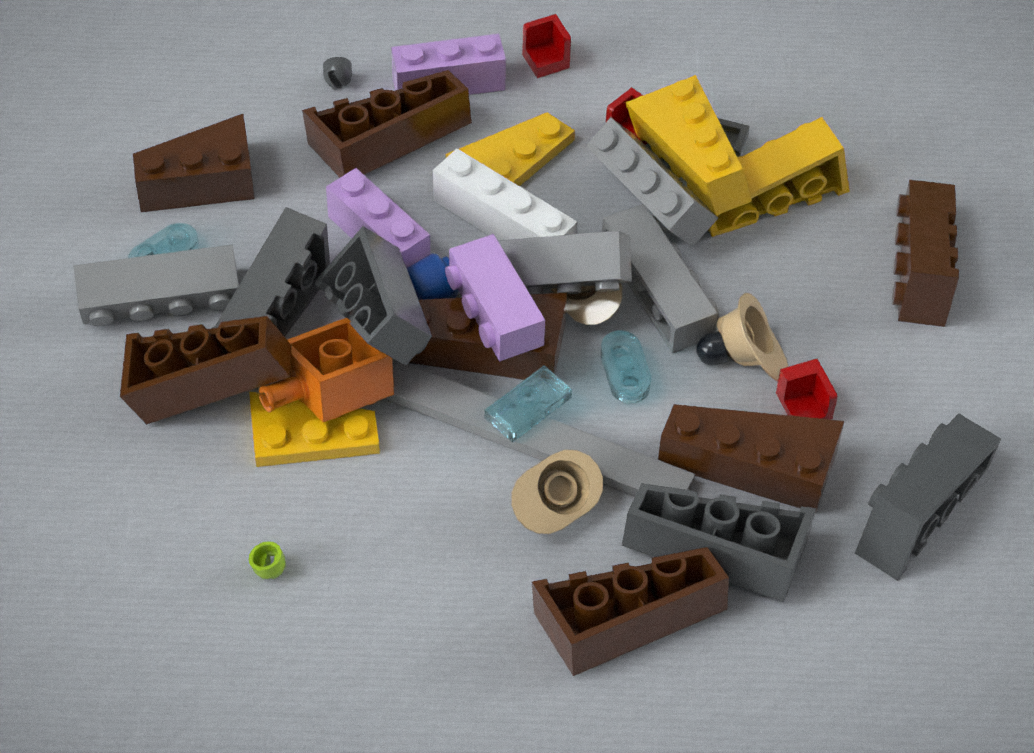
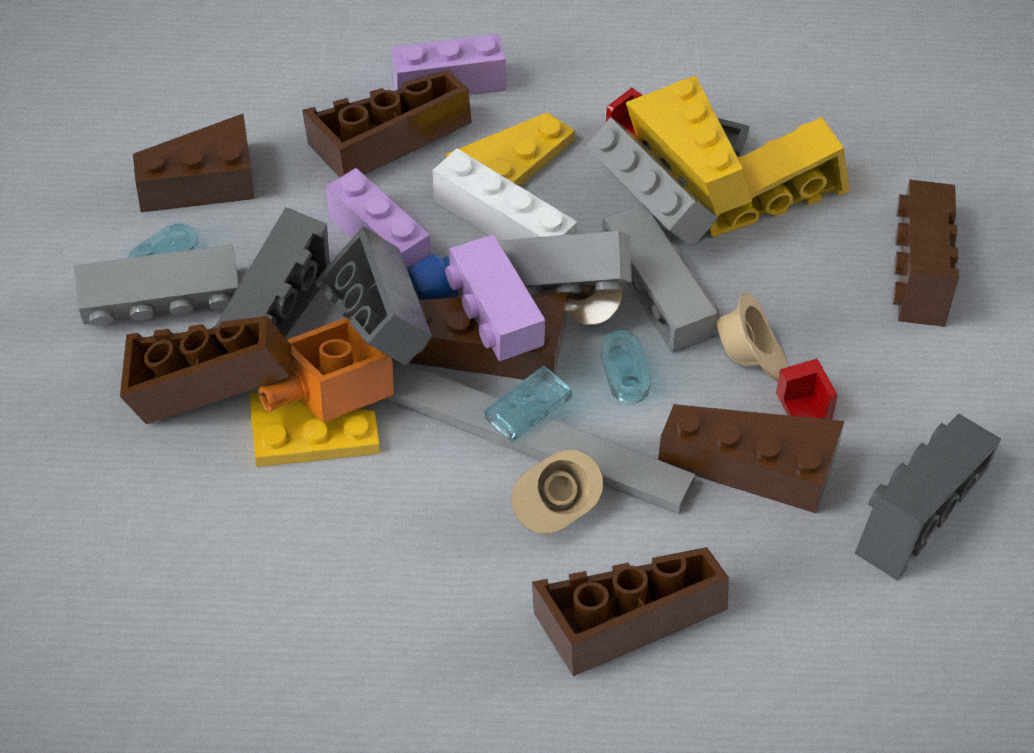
lime hinge [248,541,286,579] -> none
dark grey hinge [323,57,352,89] -> none
red panel [522,14,571,78] -> none
dark grey wedge [622,483,816,602] -> none
black hinge [696,331,728,365] -> none

